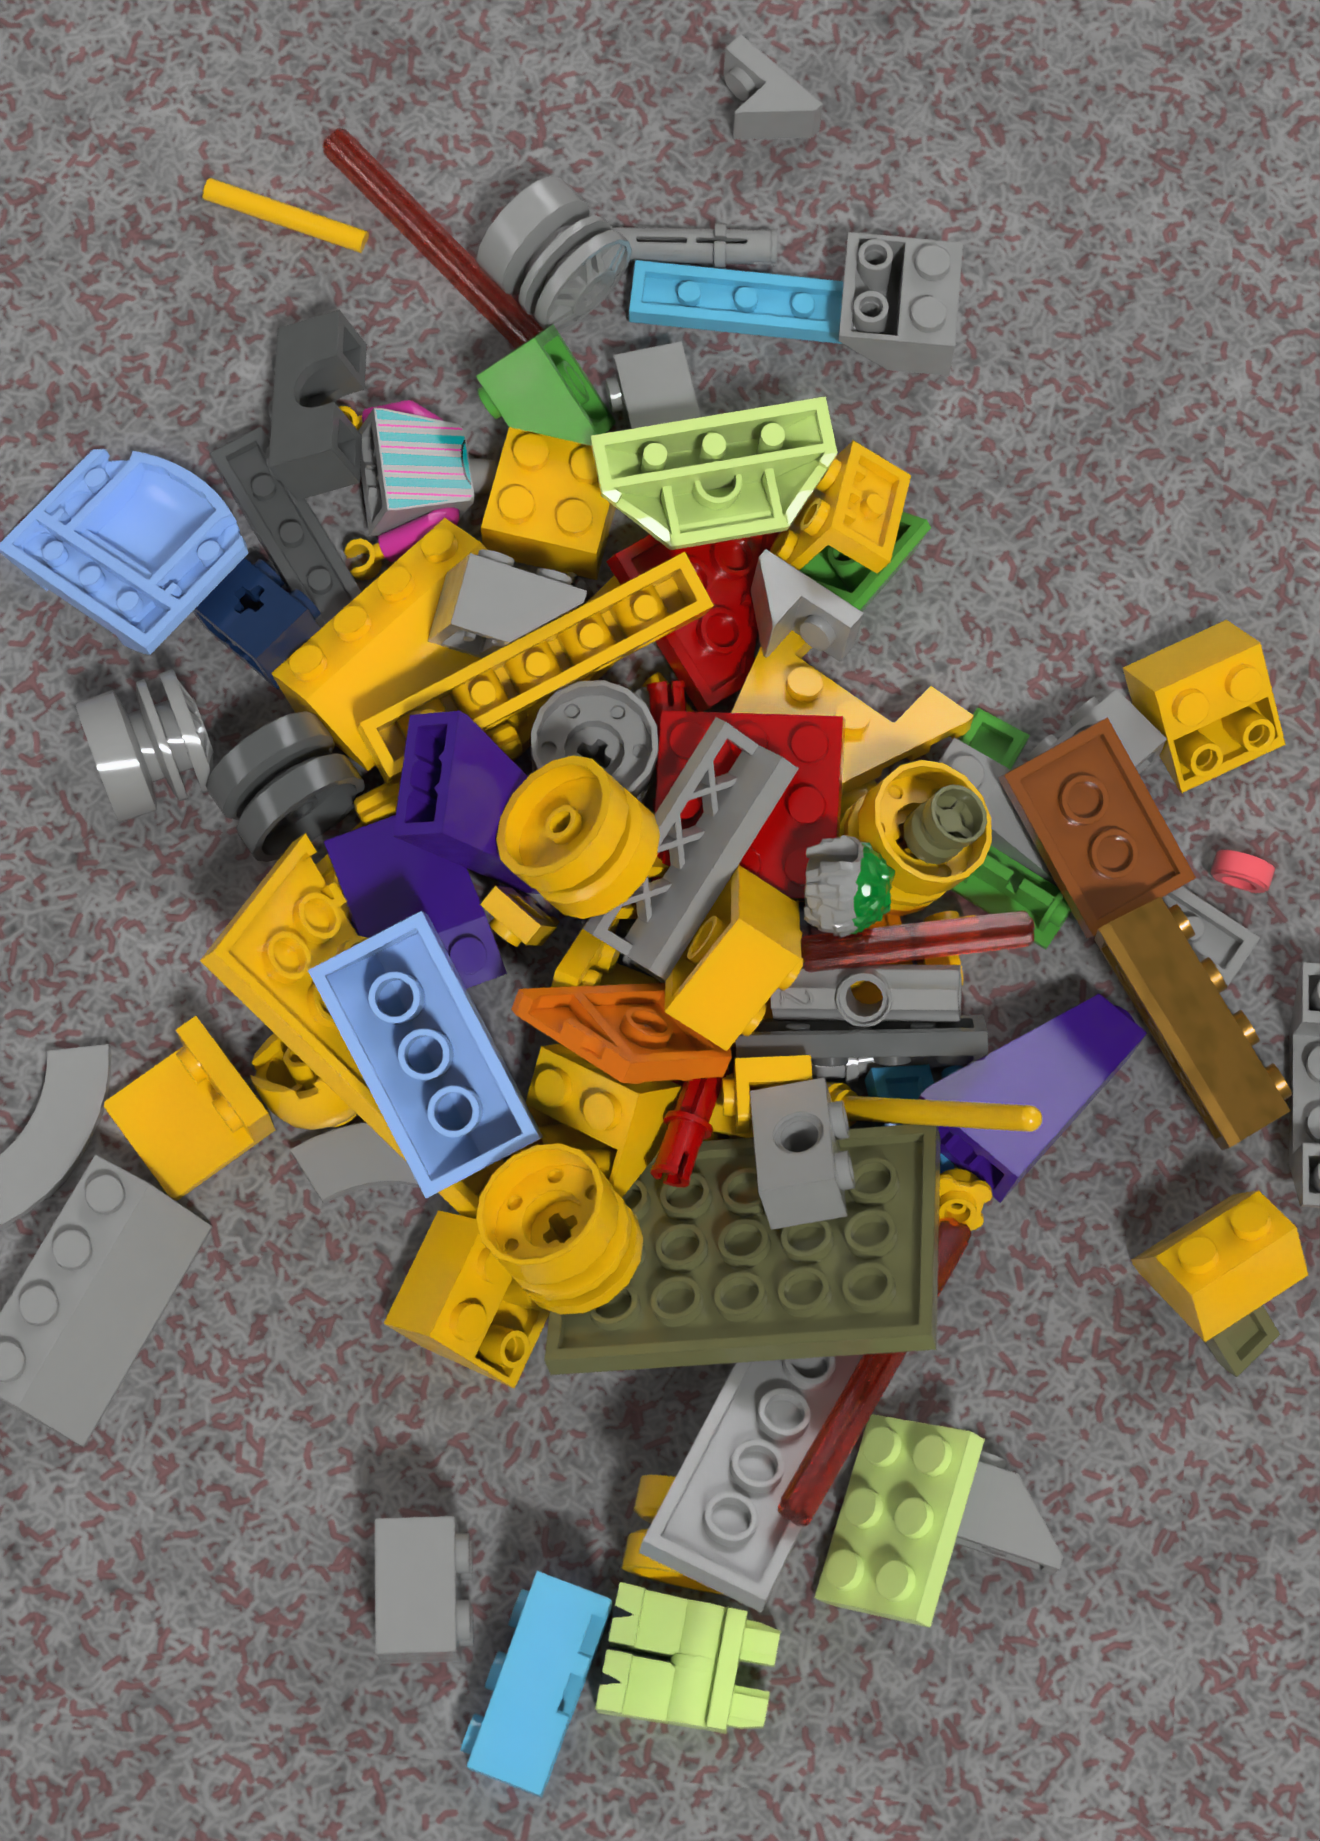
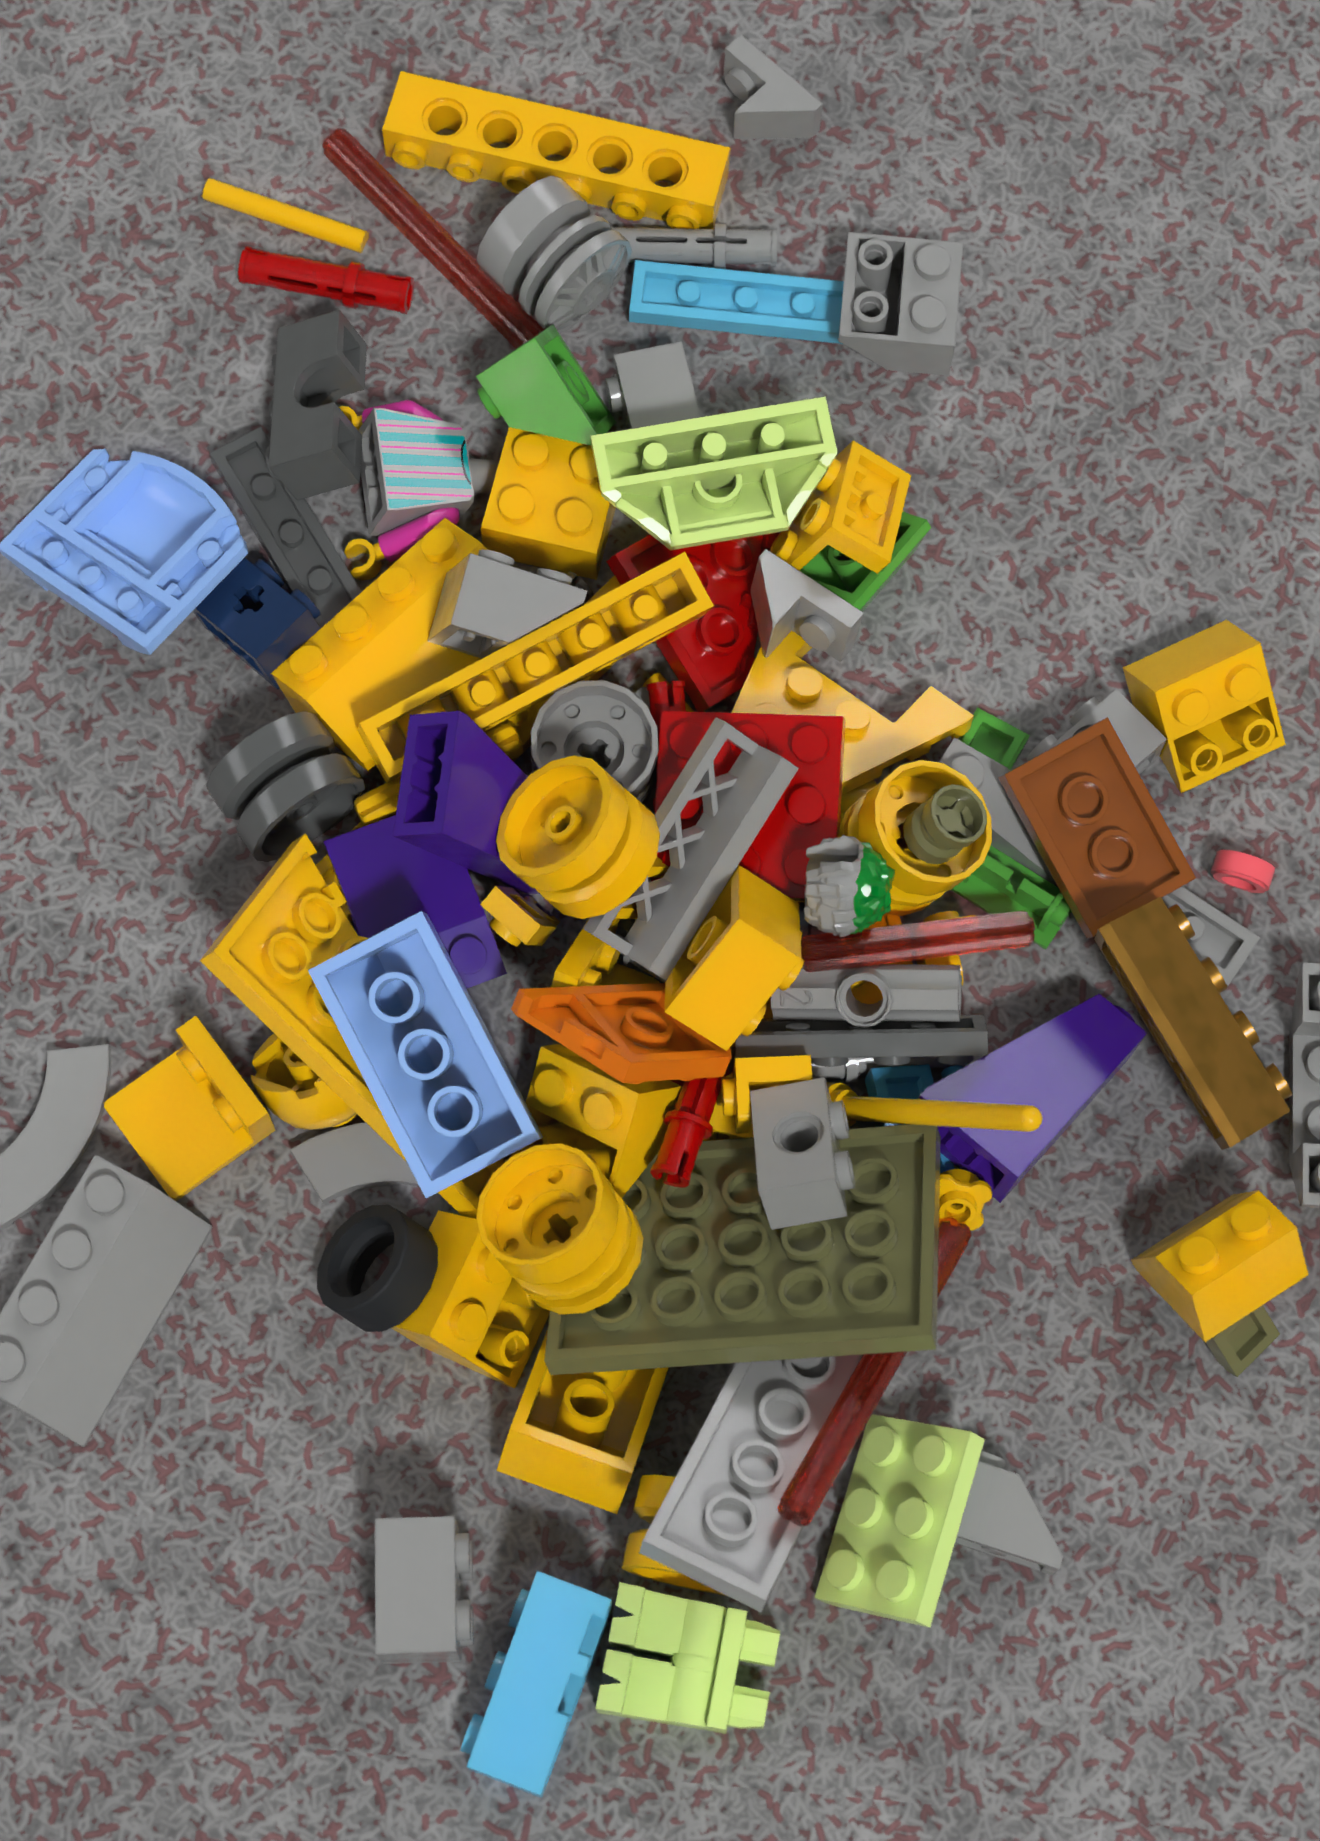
light grey wheel [75,669,214,823] -> none
none -> red pin [238,246,414,314]
none -> black tyre [317,1204,438,1332]
none -> yellow brick [382,71,730,229]
none -> yellow slope [496,1329,669,1514]

